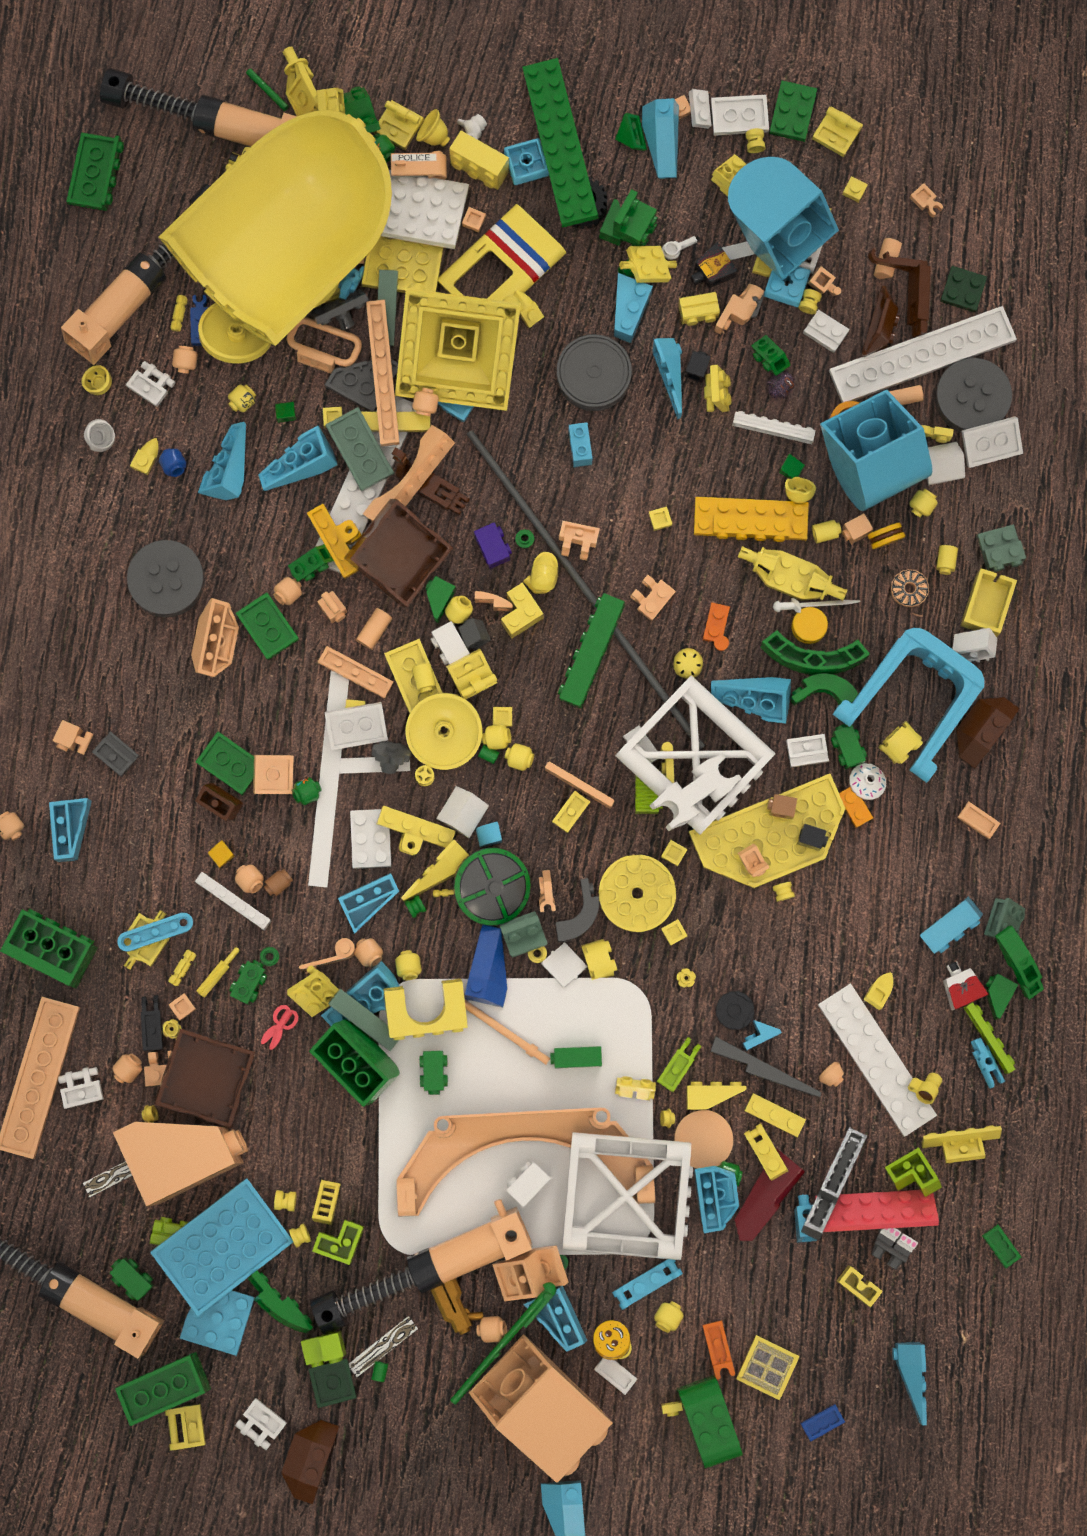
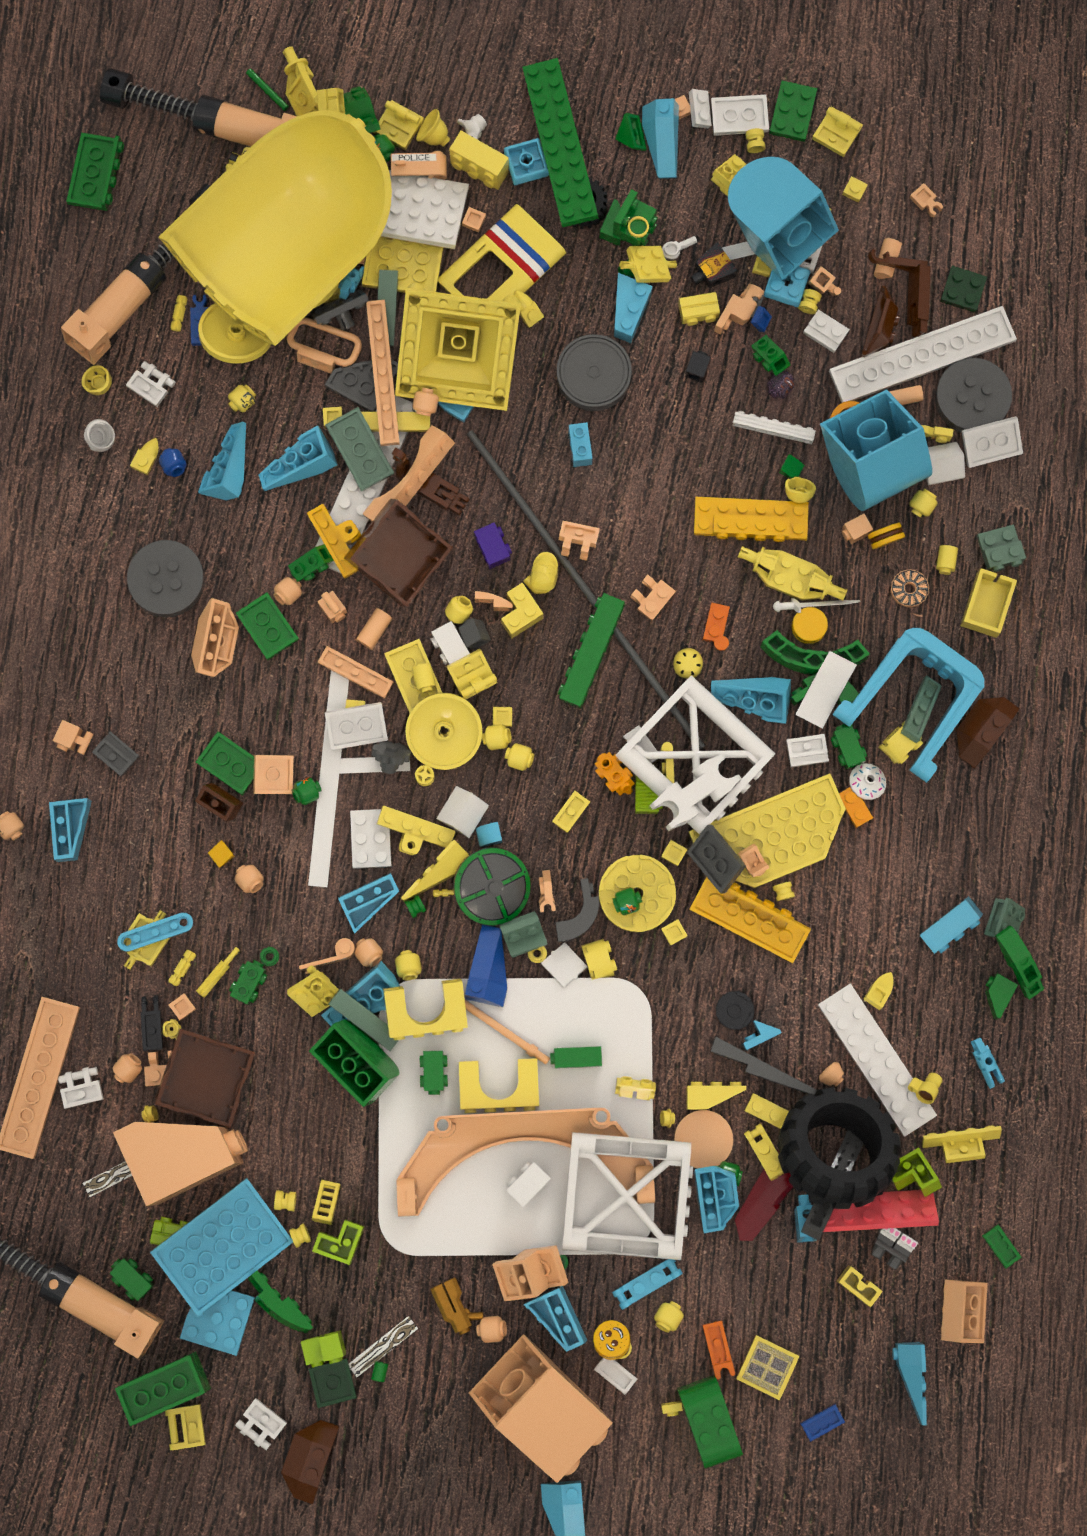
green brick [0,909,98,989] -> none
light nougat head [172,346,198,374] -> none
white piece [195,872,271,931] -> none
coral piece [261,1005,299,1050] -> none
medium nougat brick [264,869,293,896] -> none
green slope [275,402,296,423] -> none
piece [310,1199,532,1335] -> none
green slope [425,576,456,623] -> none
green bar [450,1282,556,1405] -> none
green hinge [478,745,500,764] -> none
green plate [515,529,534,549] -> none
light nougat tile [545,762,614,809] -> none
light yellow plate [648,507,672,531] -> none
medium azure wedge [652,338,682,419] -> none
lime hinge [657,1037,701,1092] -> none
light yellow plate [677,968,696,988] -> none
light yellow plate [704,365,732,412] -> none
medium nougat brick [767,794,797,820] -> none
black brick [797,824,828,851] -> none
light yellow brick [812,520,841,544] -> none
torso [943,961,988,1011] -> none
white brick [953,628,997,662] -> none
light nougat tile [957,801,1001,839] -> none
lime plate [963,1002,1015,1074] -> none
none -> light yellow arch [459,1058,539,1113]
none -> light orange brick [595,752,635,796]
none -> green head [612,887,643,915]
none -> light yellow piece [628,216,649,238]
none -> dark grey plate [687,825,746,894]
none -> yellow plate [690,876,811,963]
none -> blue tile [751,306,772,332]
none -> black tyre [777,1087,902,1209]
none -> white sticker [795,651,857,729]
none -> sand green tile [901,675,942,743]
none -> light nougat slope [941,1279,988,1343]

